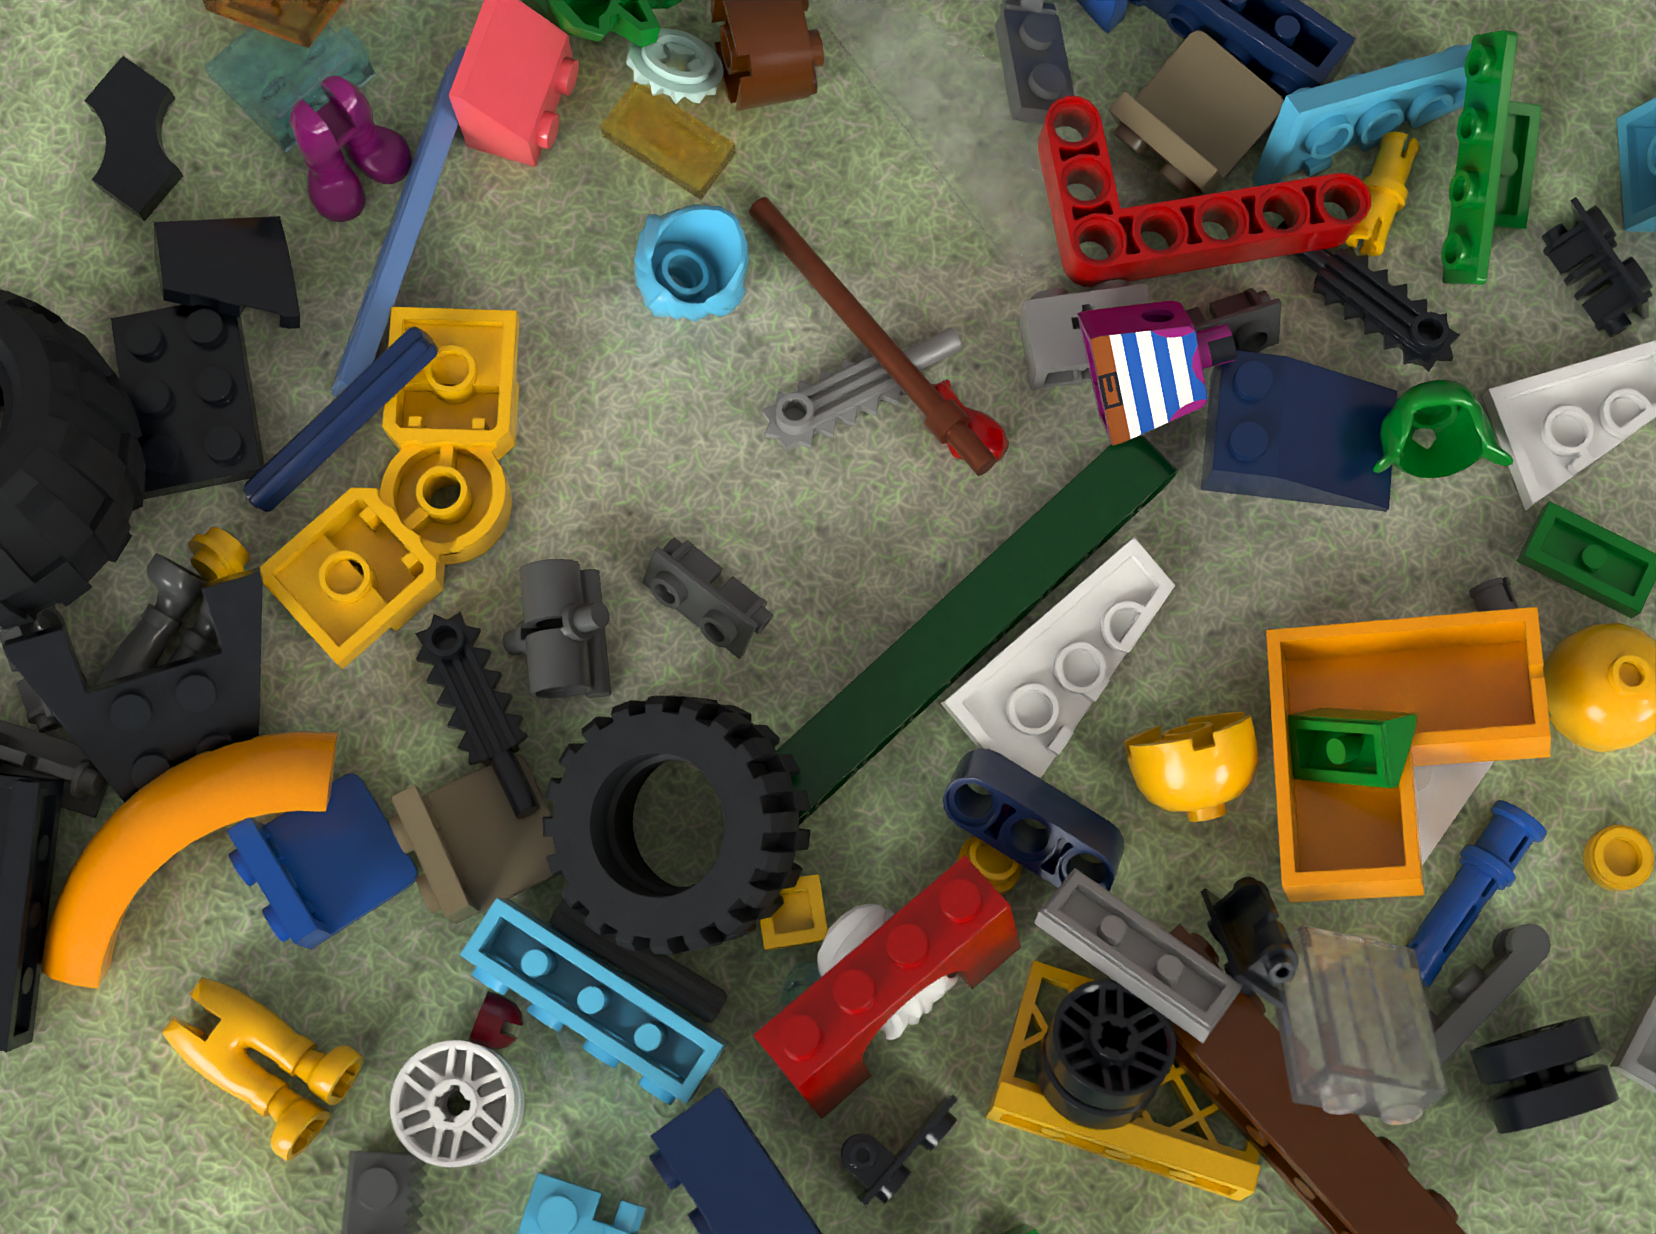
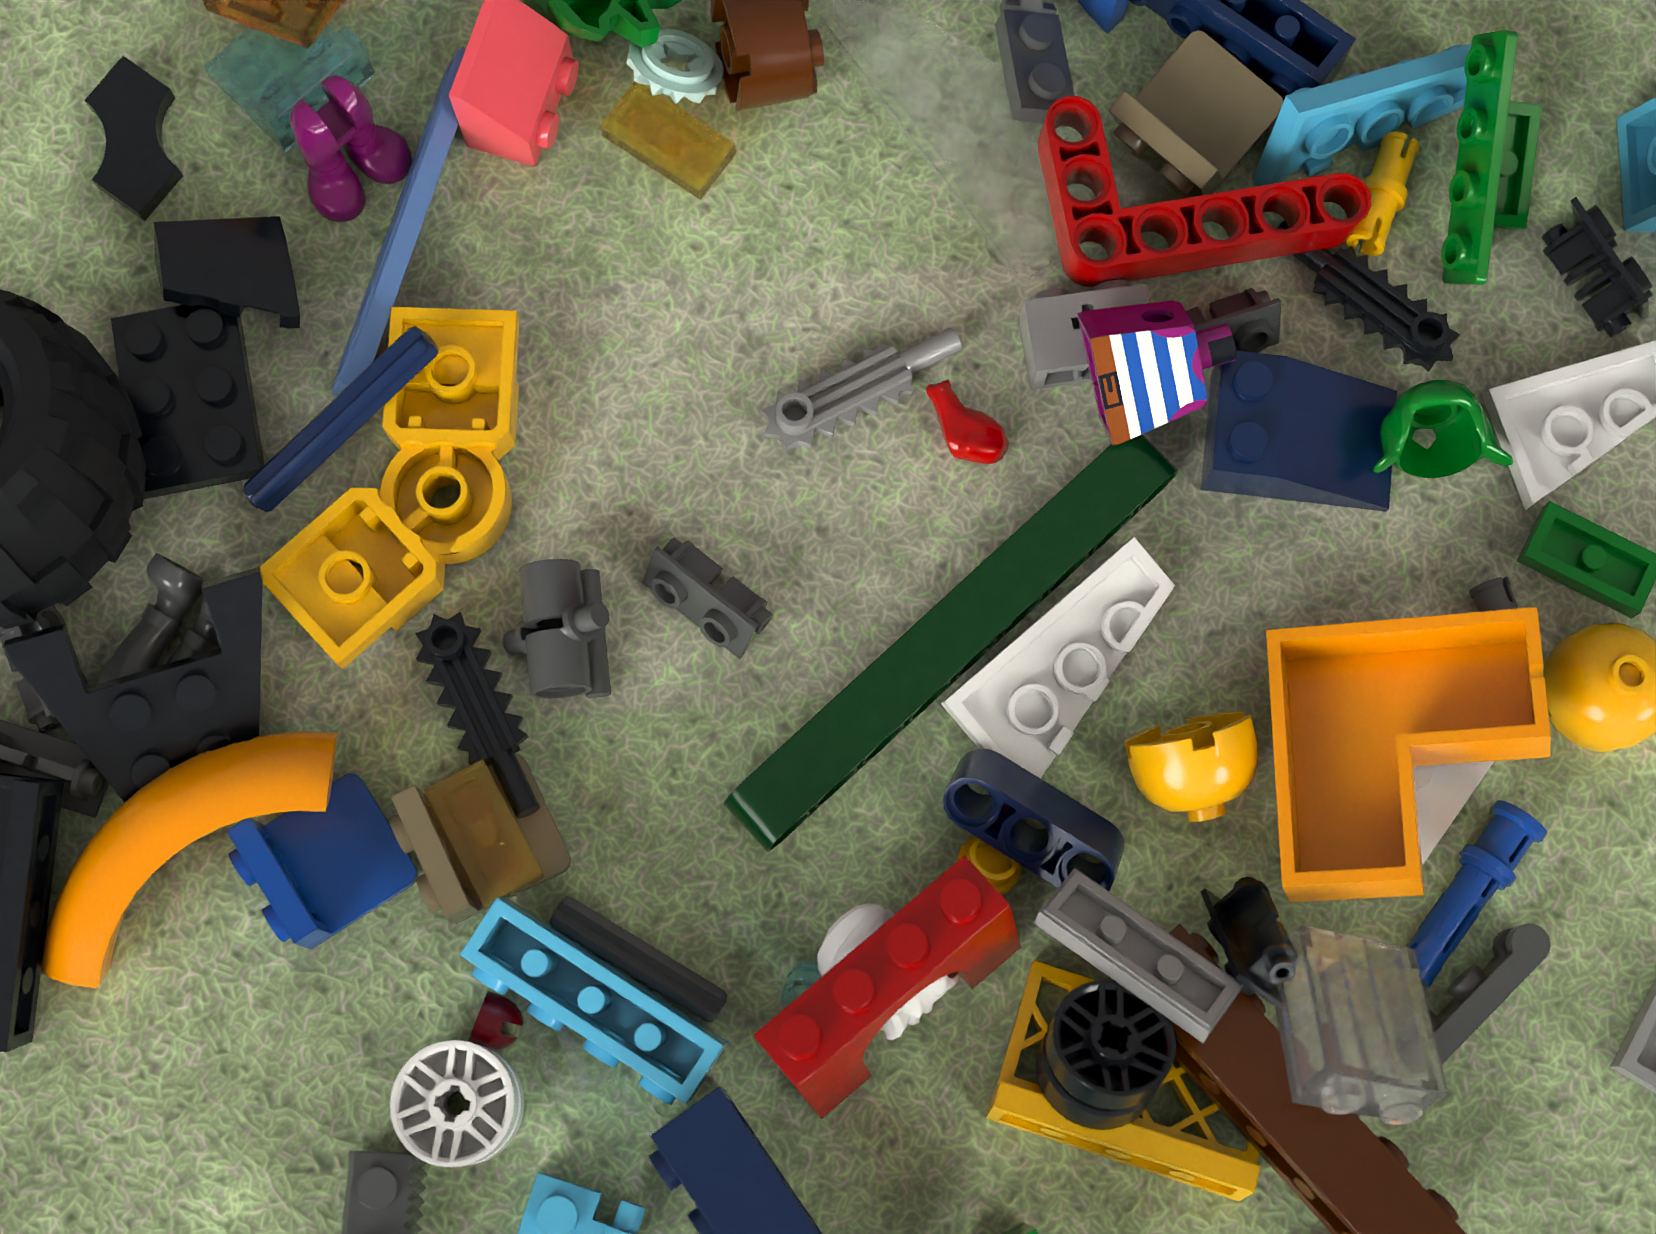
yellow piece [161,977,364,1161] -> none
yellow plate [188,527,251,581] -> none
black tyre [542,695,811,955] -> none
medium azure hair [634,204,749,322] -> none
copper bar [749,197,997,476] -> none
yellow plate [760,874,828,951] -> none
black hinge [841,1095,958,1206] -> none
green slope [1288,708,1417,788] -> none
black wheel [1469,1016,1619,1134] -> none
yellow tile [1583,825,1654,892] -> none
none -> clear yellow plate [424,759,546,908]

